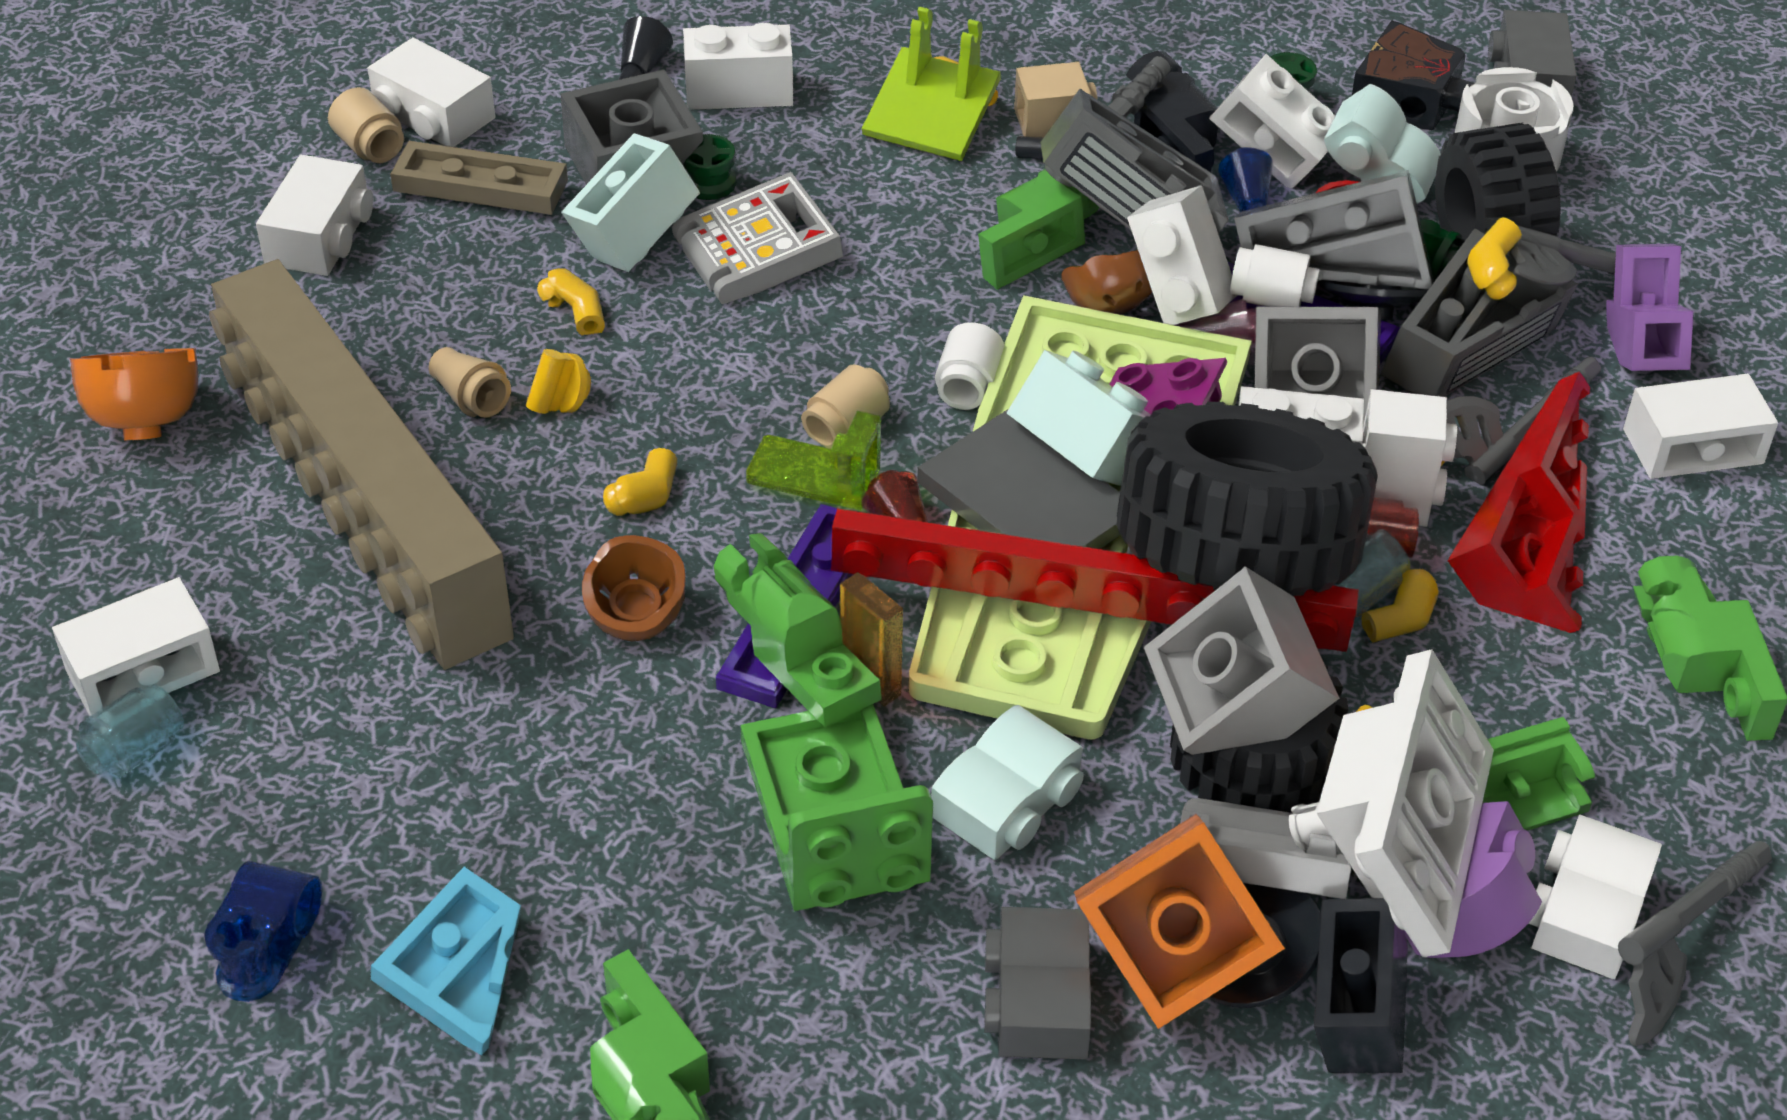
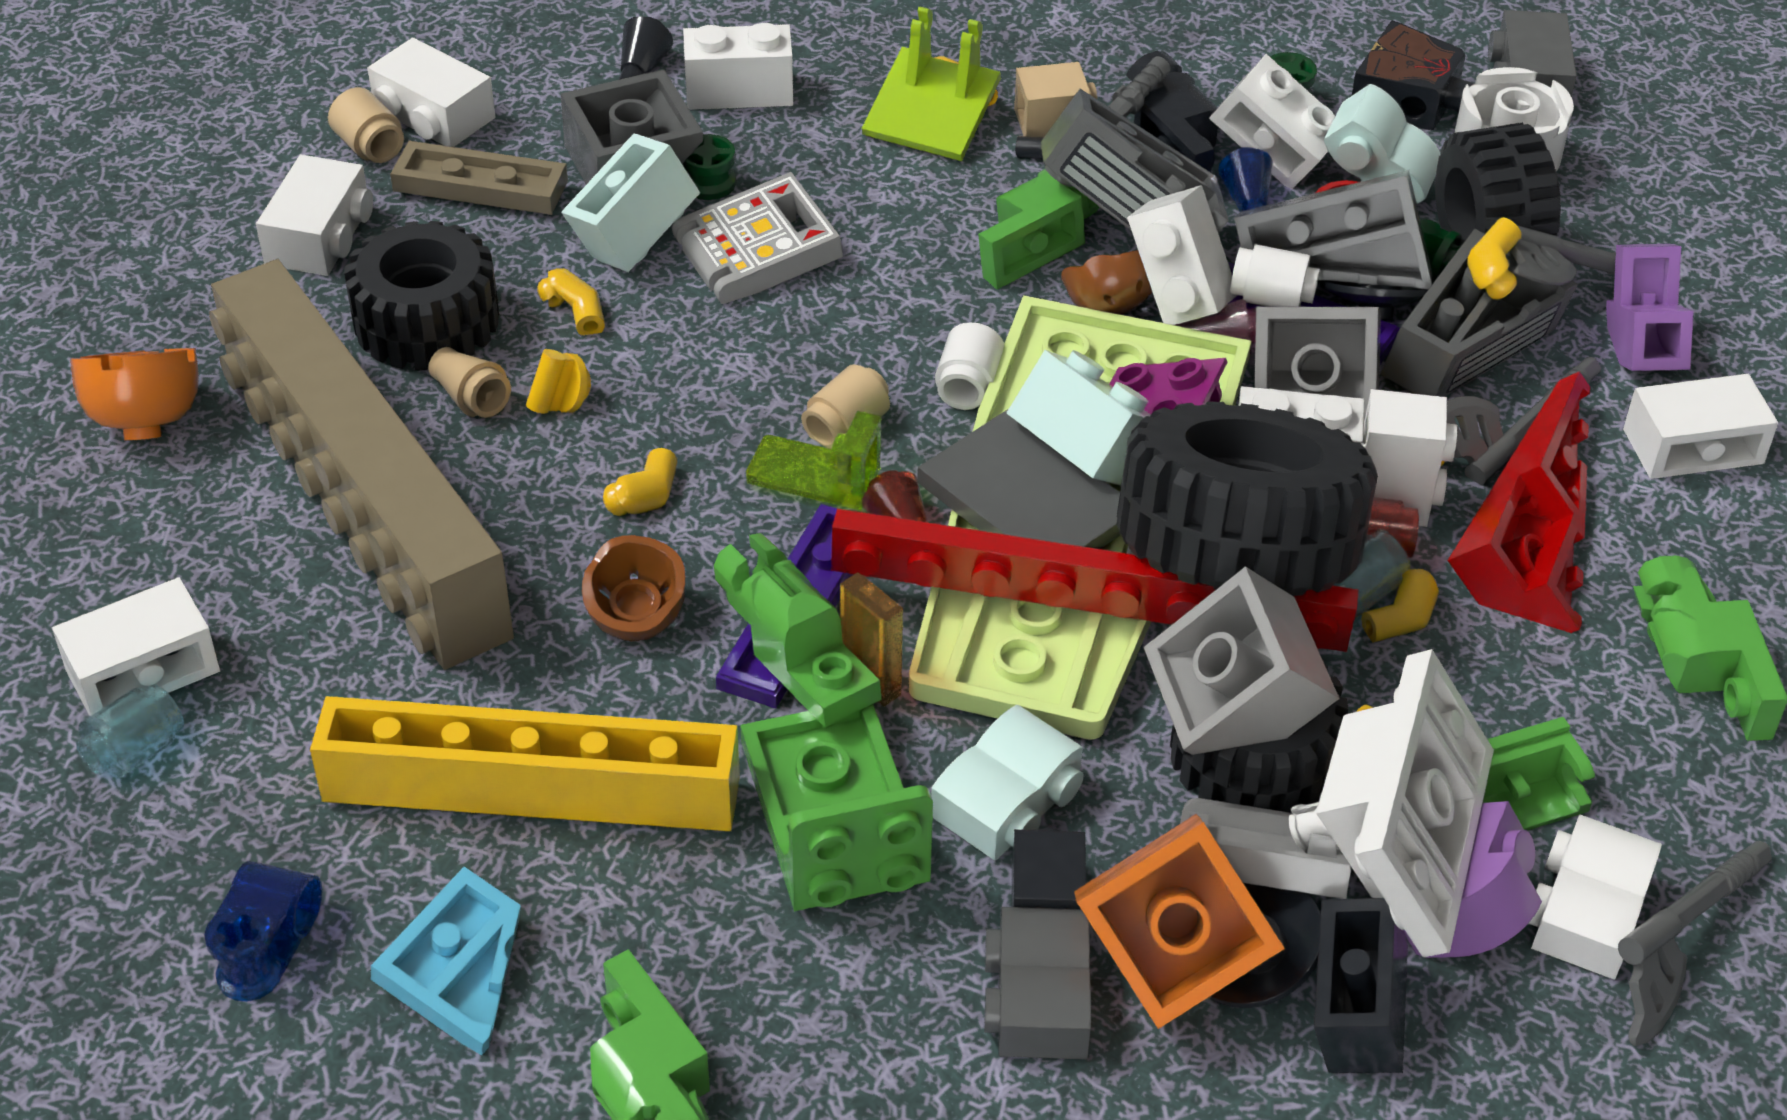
none -> yellow brick [310,696,740,831]
none -> black tyre [344,221,500,370]
none -> black brick [1011,828,1086,909]

